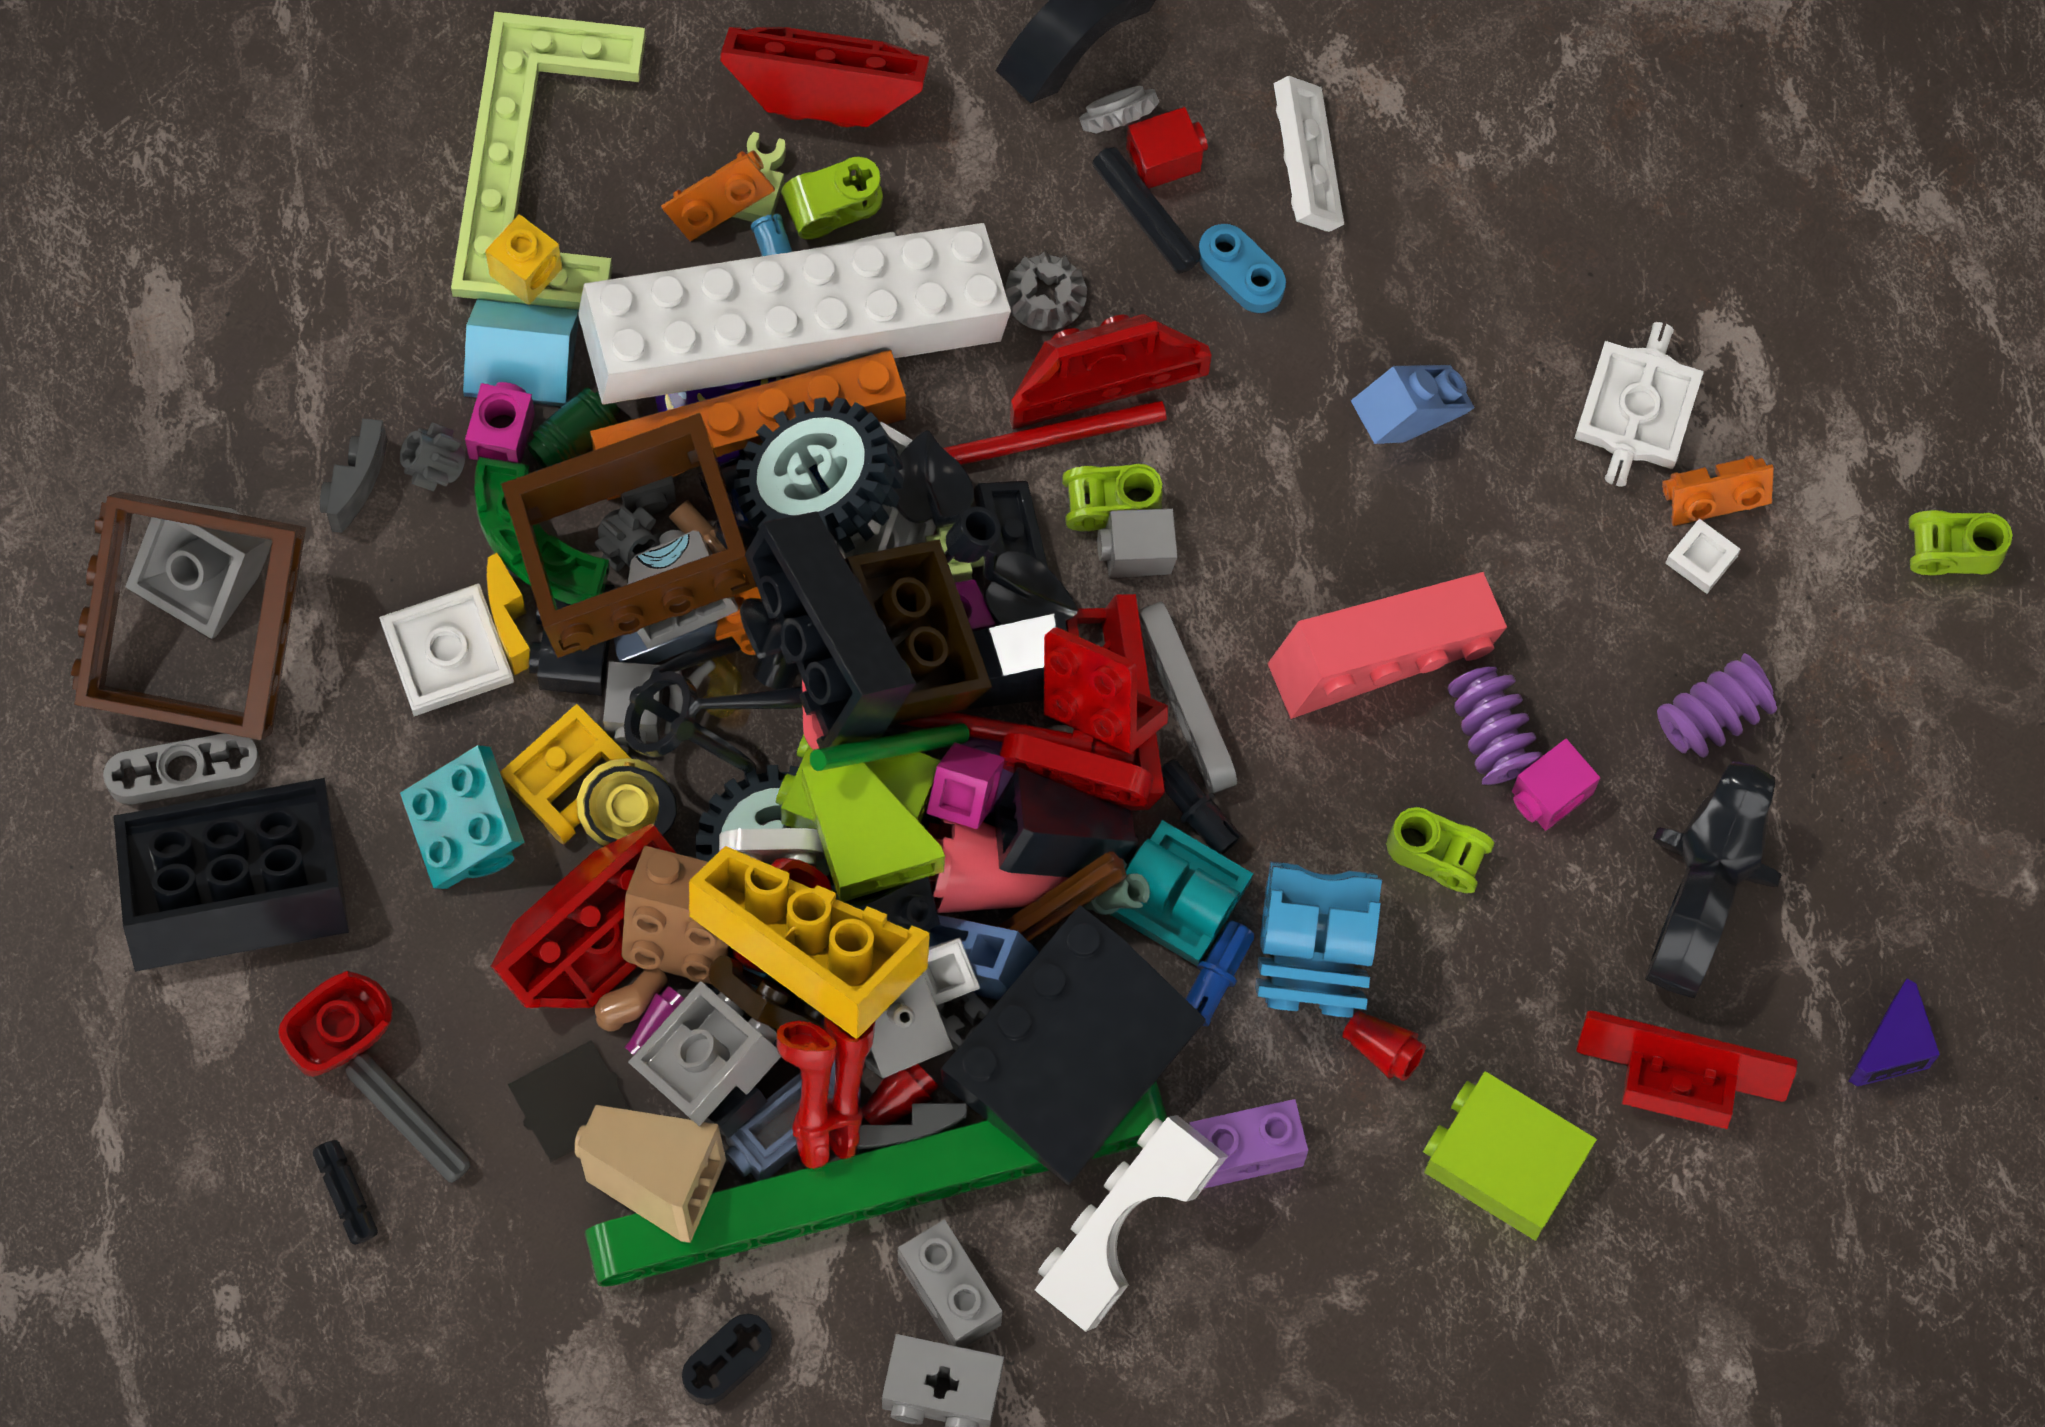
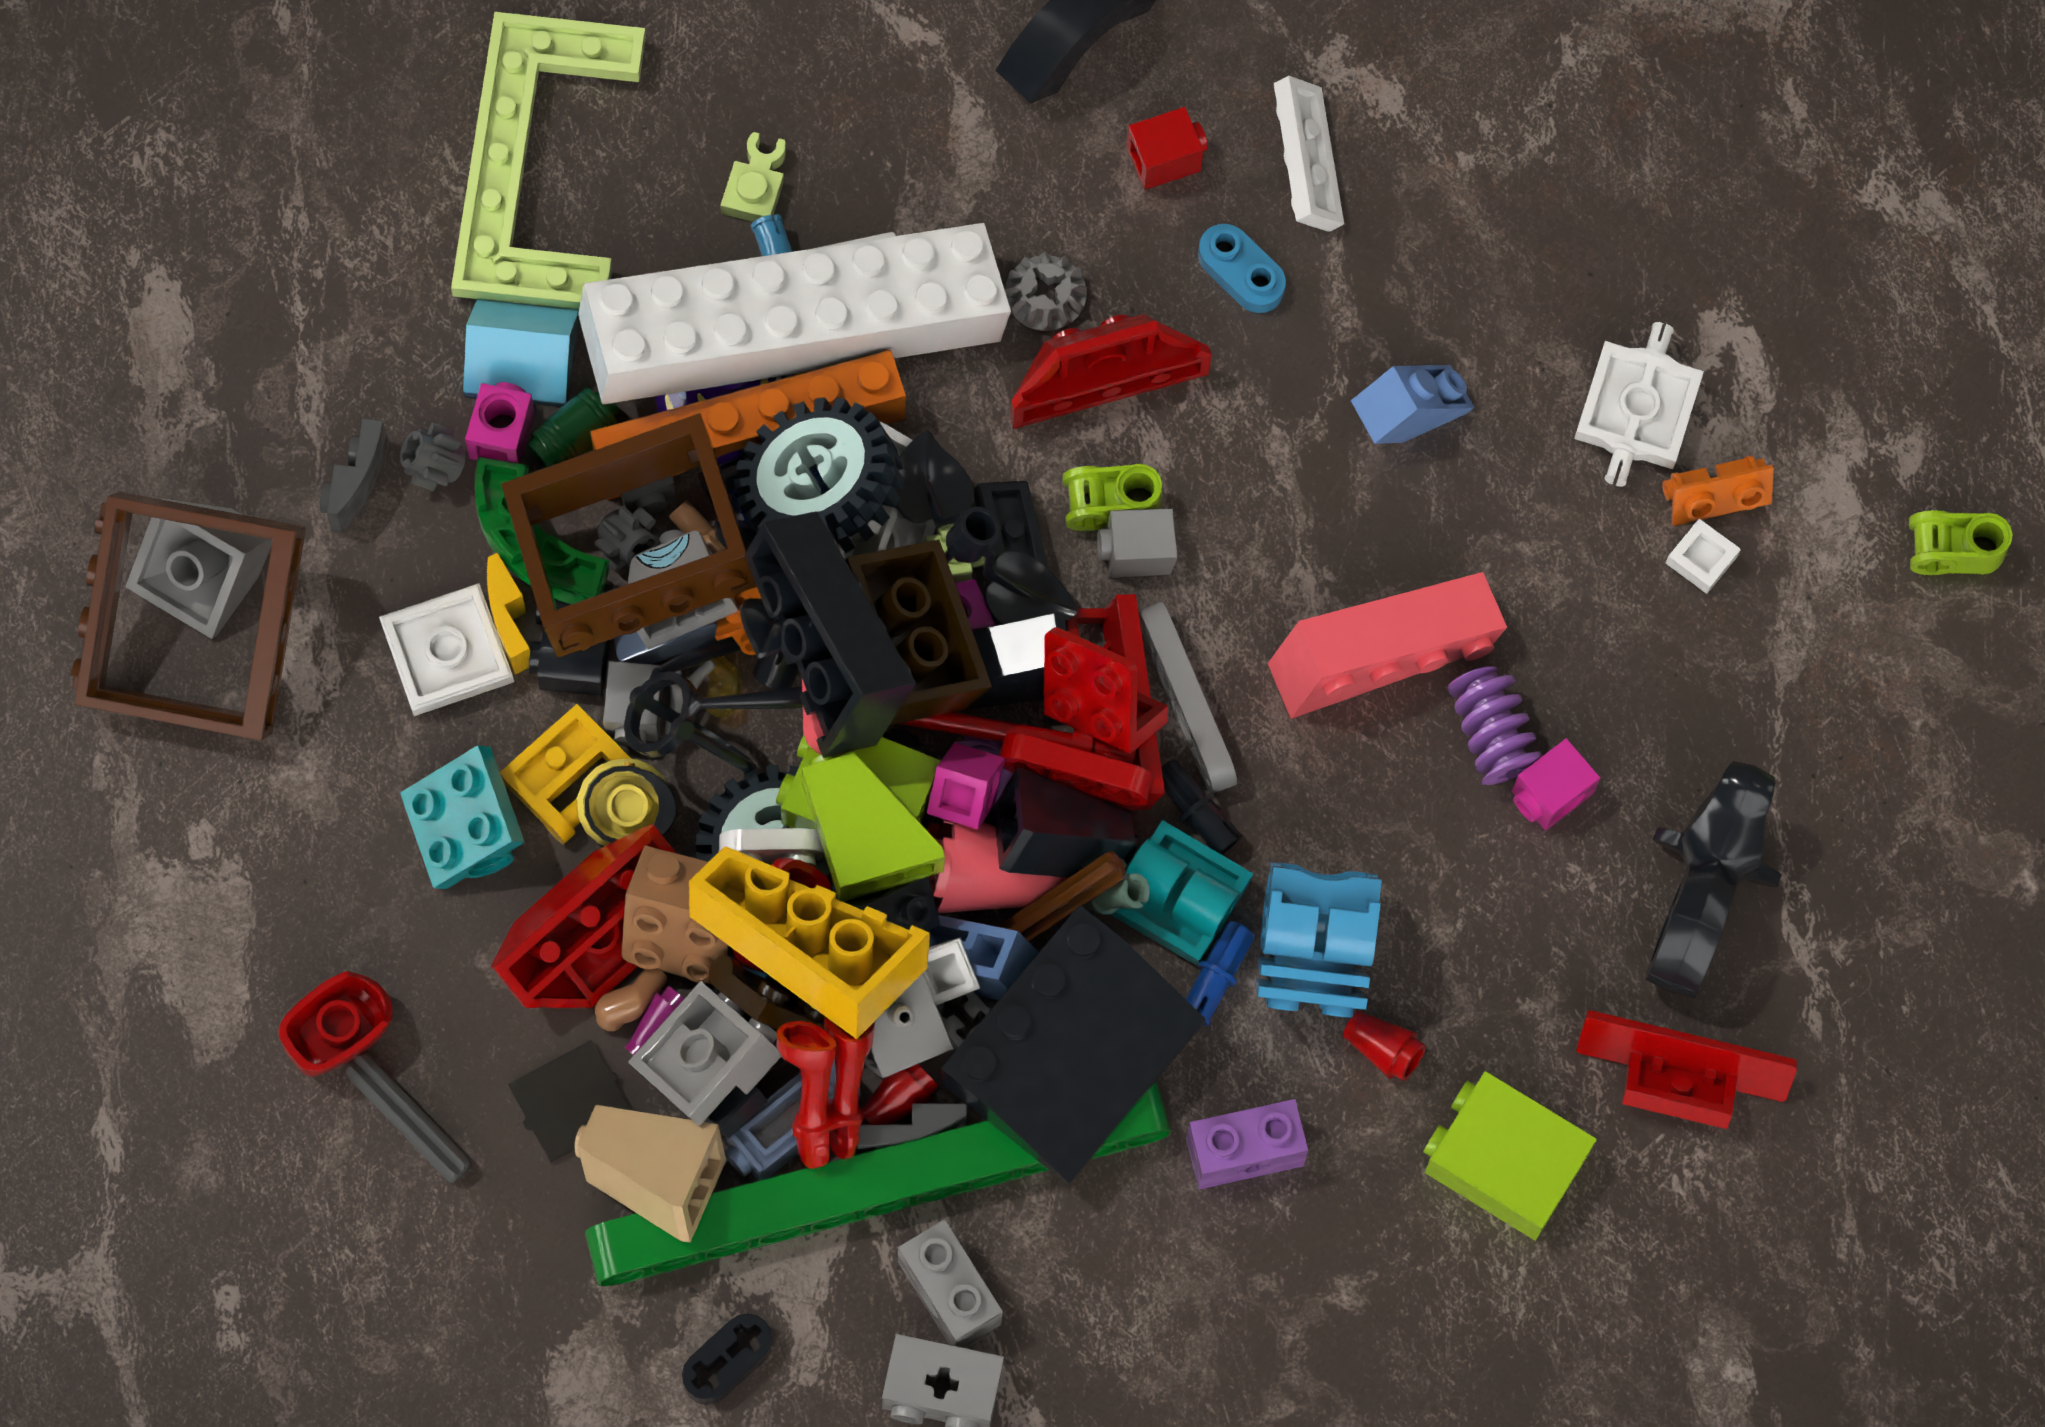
light grey beam [103,733,260,805] -> none
black slope [113,778,349,972] -> none
black axle [313,1140,378,1245] -> none
yellow brick [485,214,562,305] -> none
orange hinge [661,150,775,242] -> none
red wedge [720,27,929,127] -> none
lime piece [781,156,883,239] -> none
green bar [810,723,969,771] -> none
red bar [943,401,1167,465] -> none
white arch [1035,1115,1228,1332] -> none
light grey gear [1079,86,1159,134] -> none
black axle [1092,147,1200,274] -> none
lime piece [1386,807,1494,893] -> none
medium lavender piece [1657,653,1777,758] -> none
dark purple slope [1848,978,1940,1087] -> none

